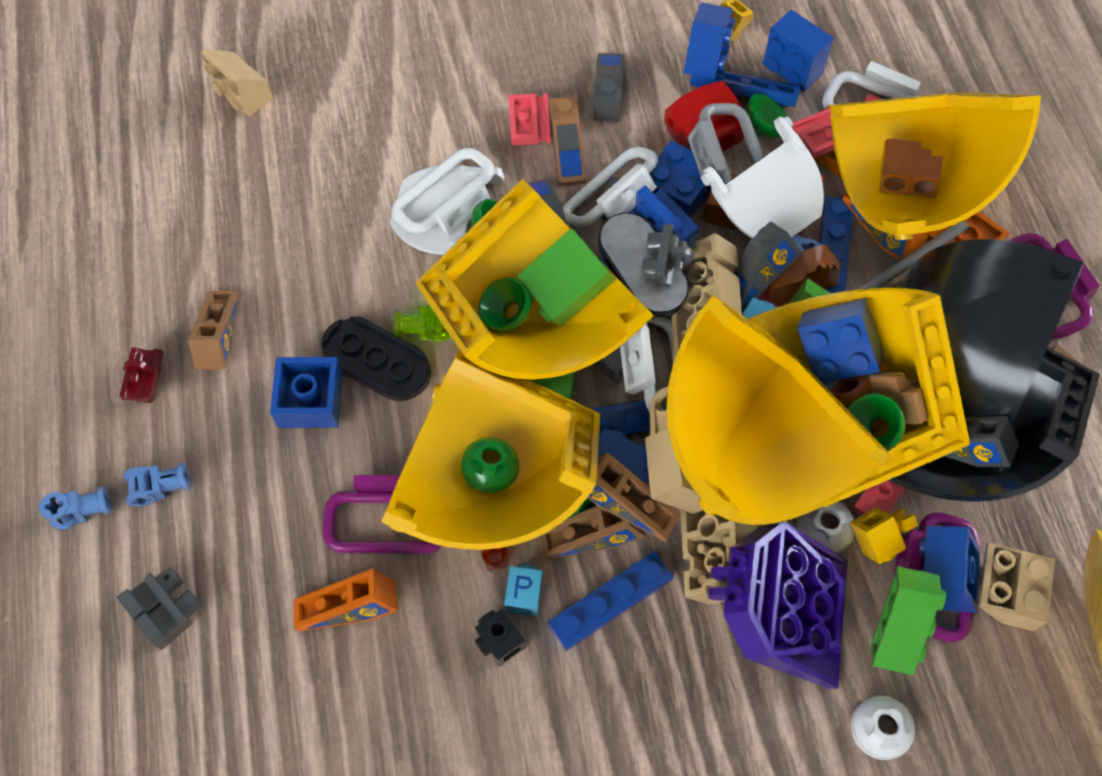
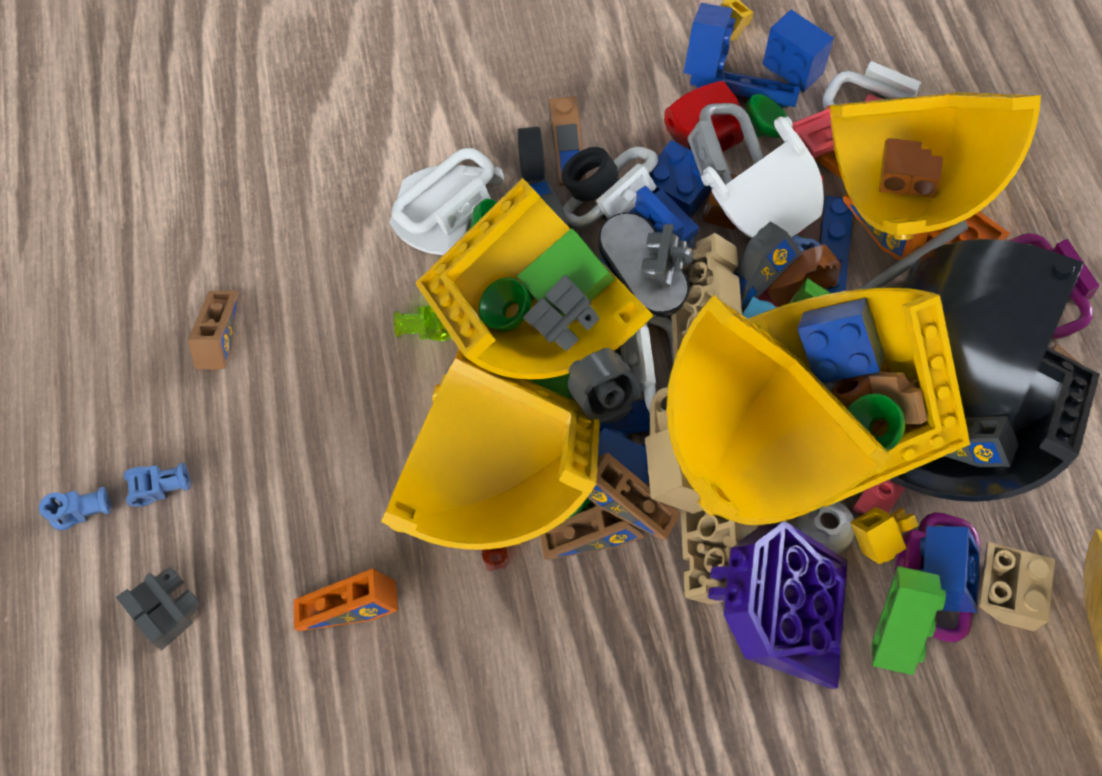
dark red hips [119,347,164,403] -> none
tan slope [201,49,273,117] -> none
blue brick [270,357,343,428] -> none
black tile [322,317,431,401] -> none
magenta bar [322,475,442,554] -> none
green piece [461,437,519,493] -> none
black brick [474,608,526,667] -> none
medium azure brick [504,564,543,617] -> none
coral plate [509,93,551,146] -> none
blue plate [548,551,674,652] -> none
dark grey slope [593,53,624,121] -> none
white piece [851,696,915,760] -> none
none -> black tyre [518,127,545,181]
none -> dark grey hips [523,275,600,351]
none -> black tyre [561,147,618,201]
none -> dark grey brick [568,348,641,424]

